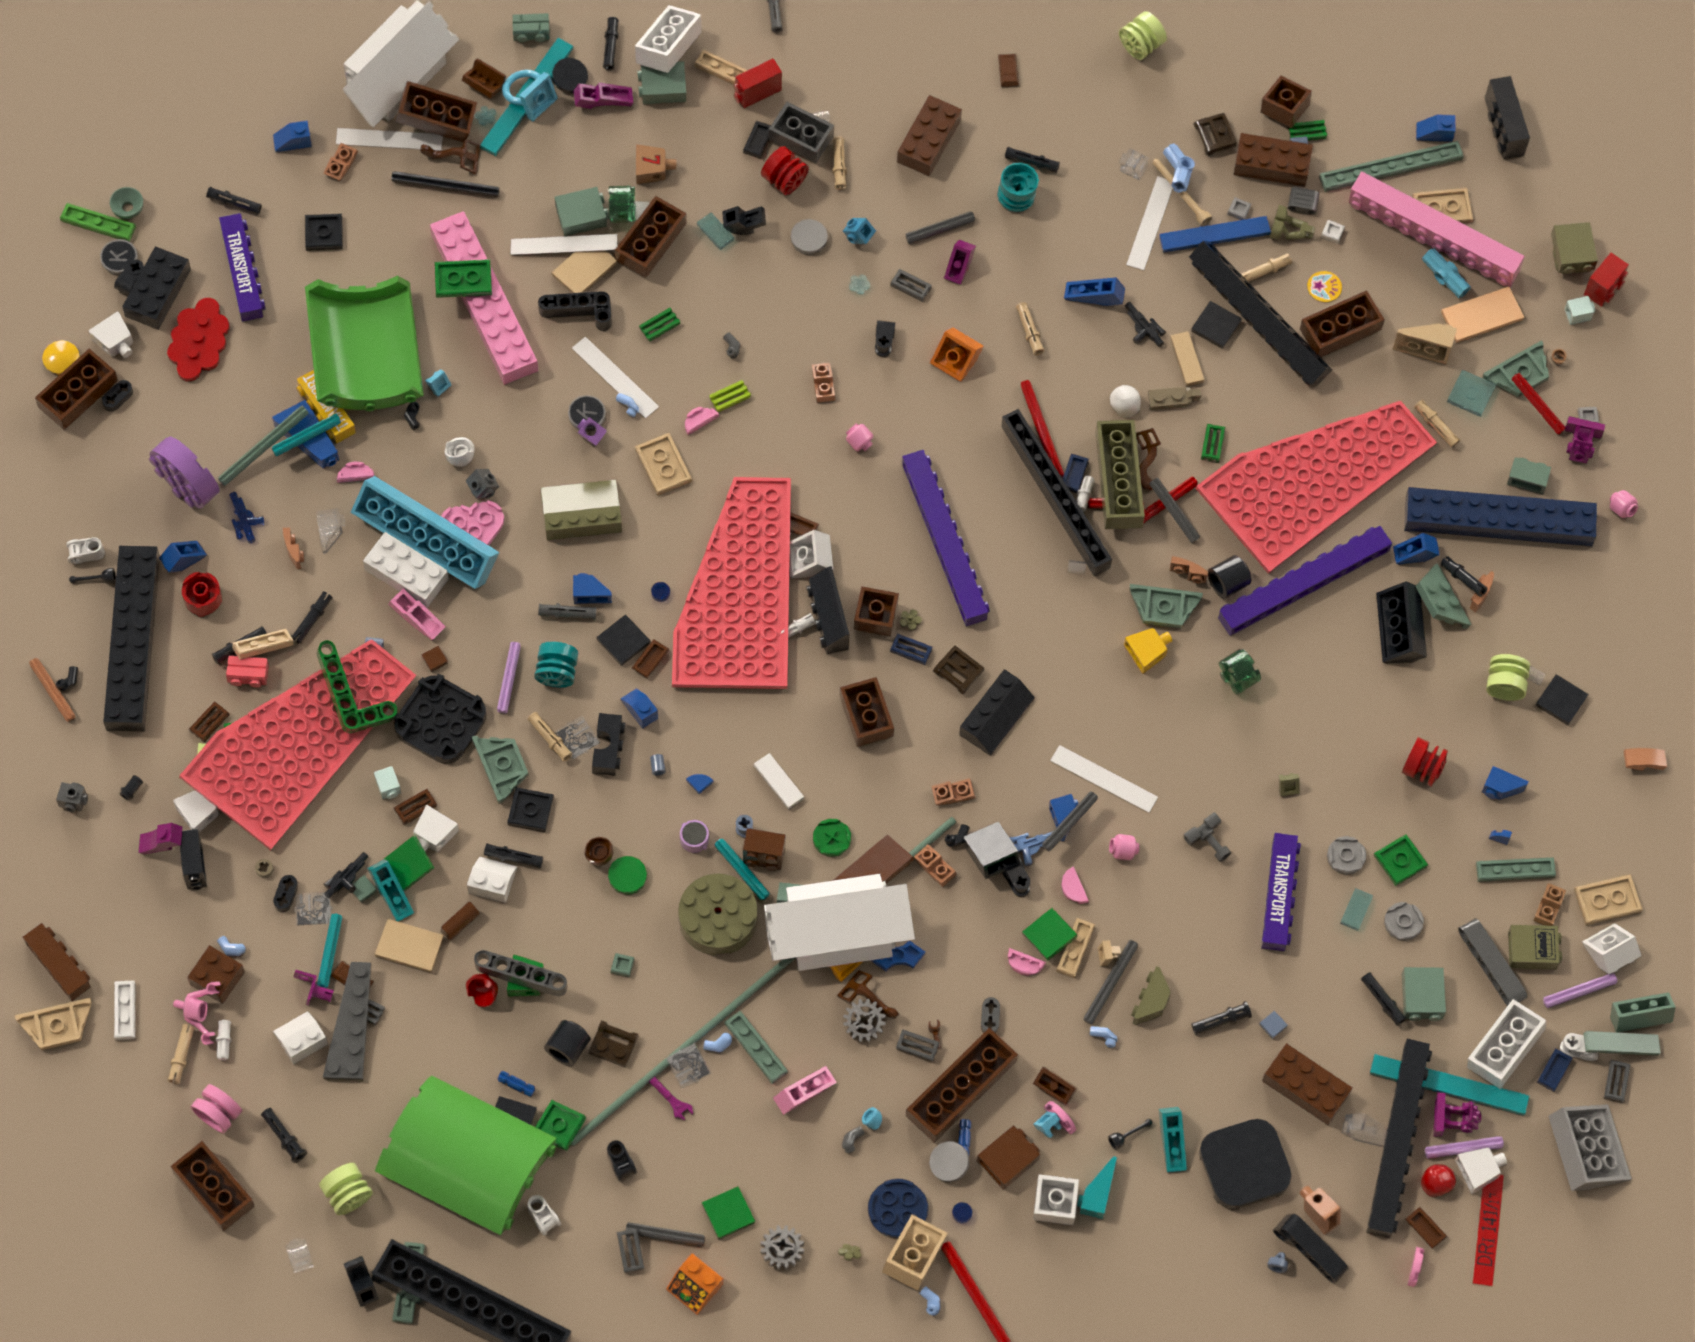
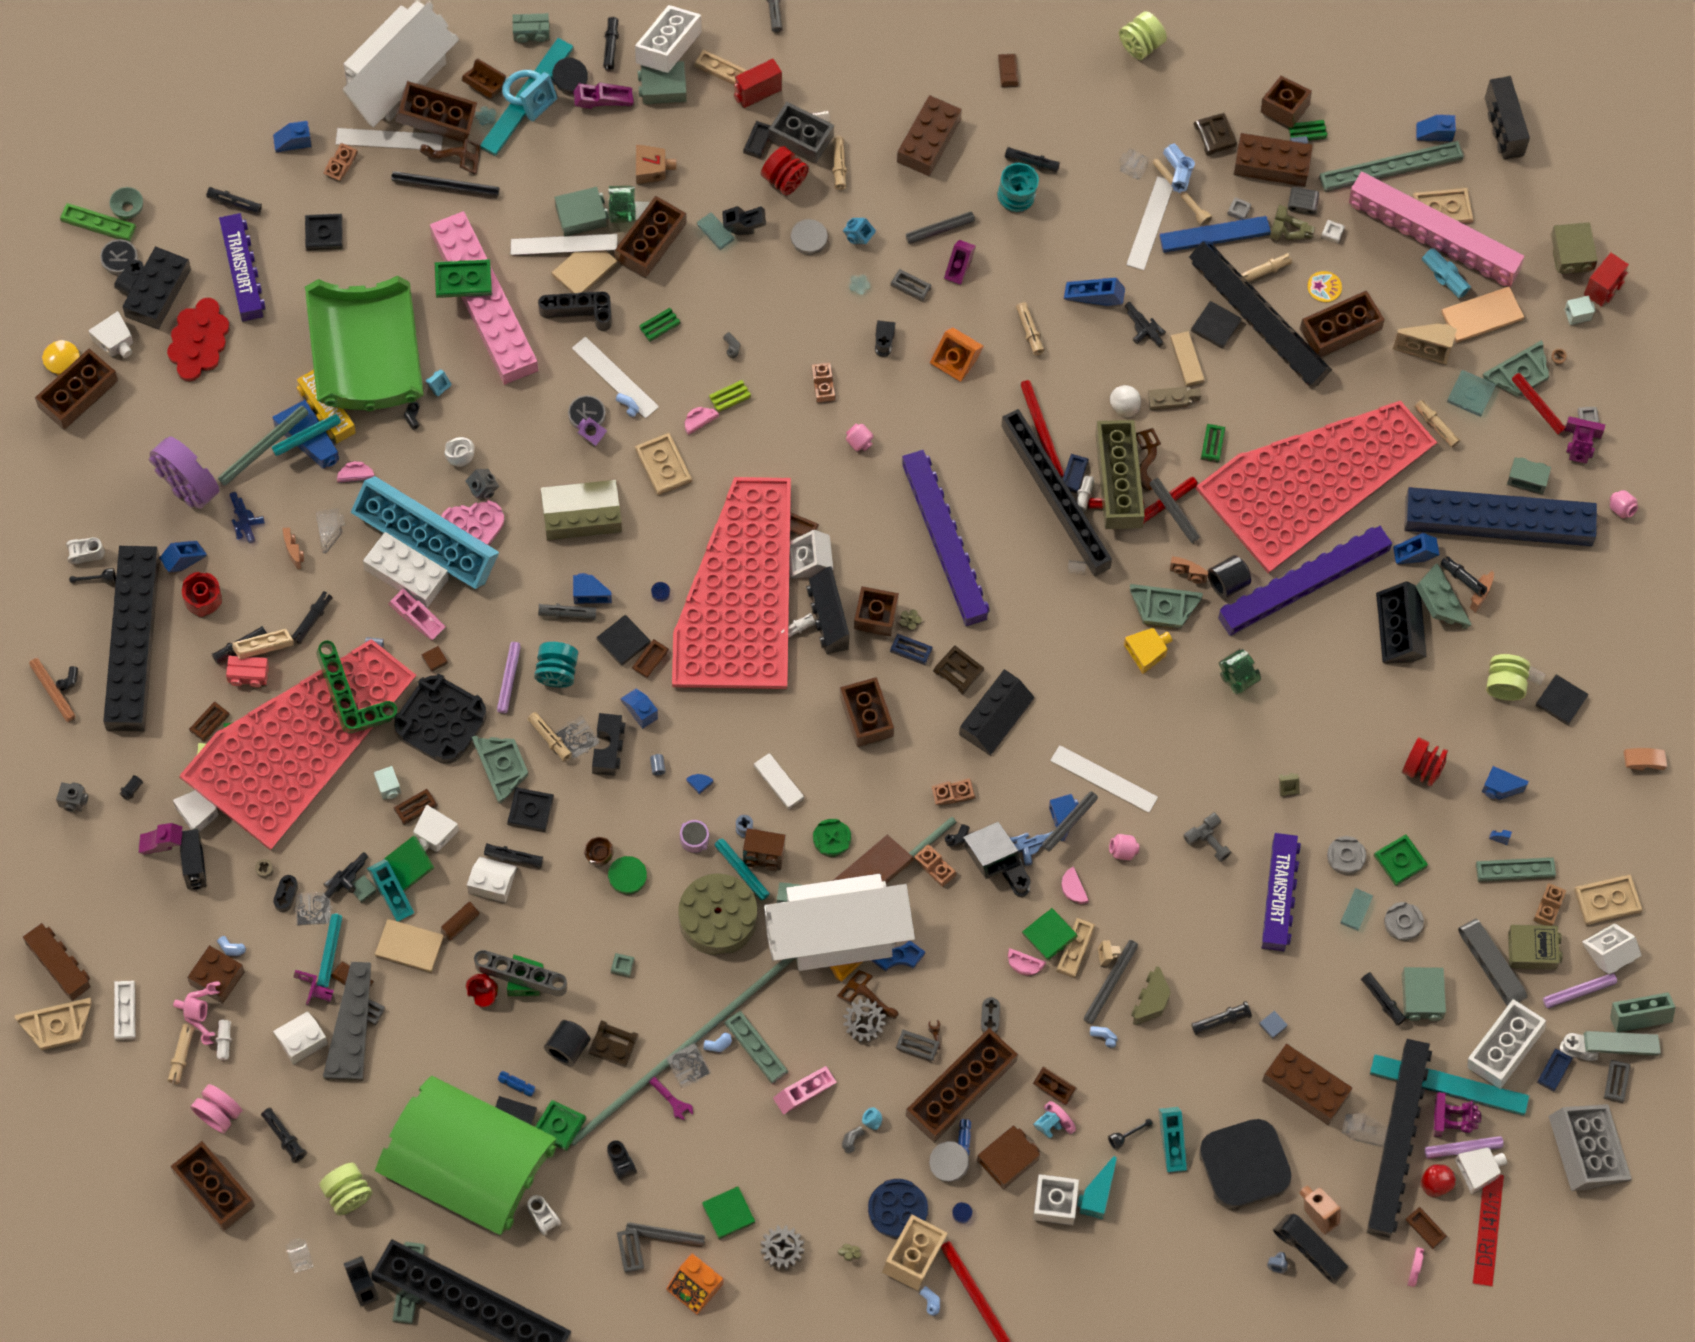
black beam [102,380,133,412] -> none

